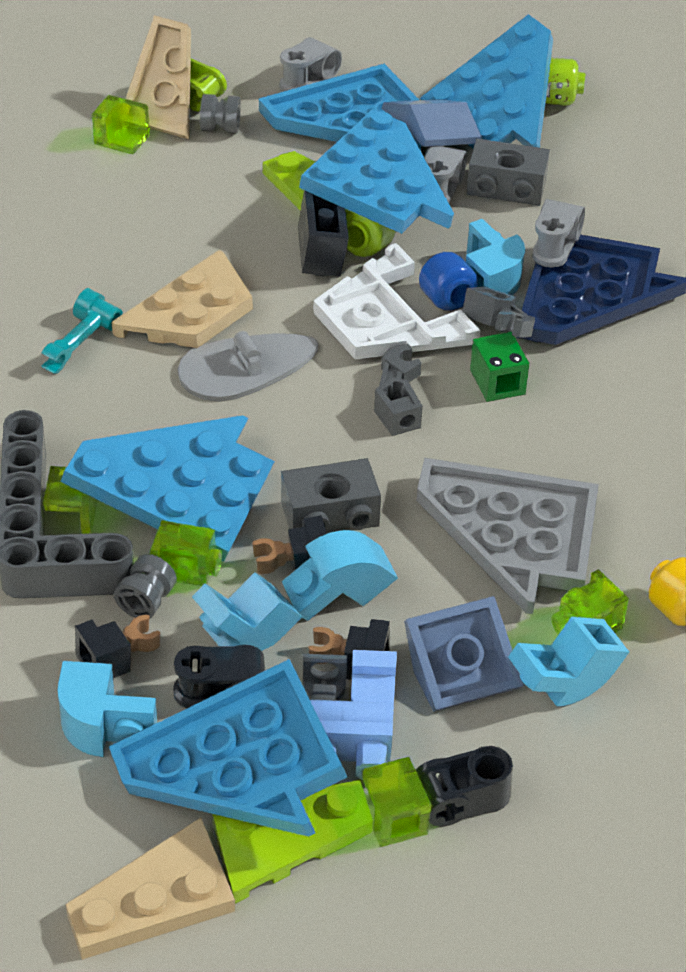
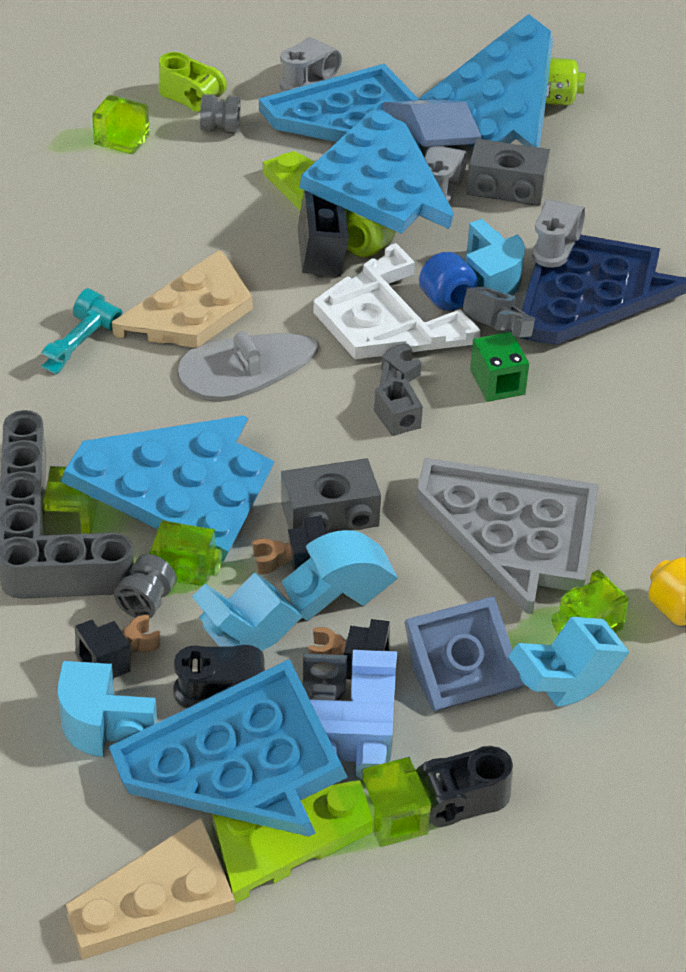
tan wing [119,15,191,140] -> none

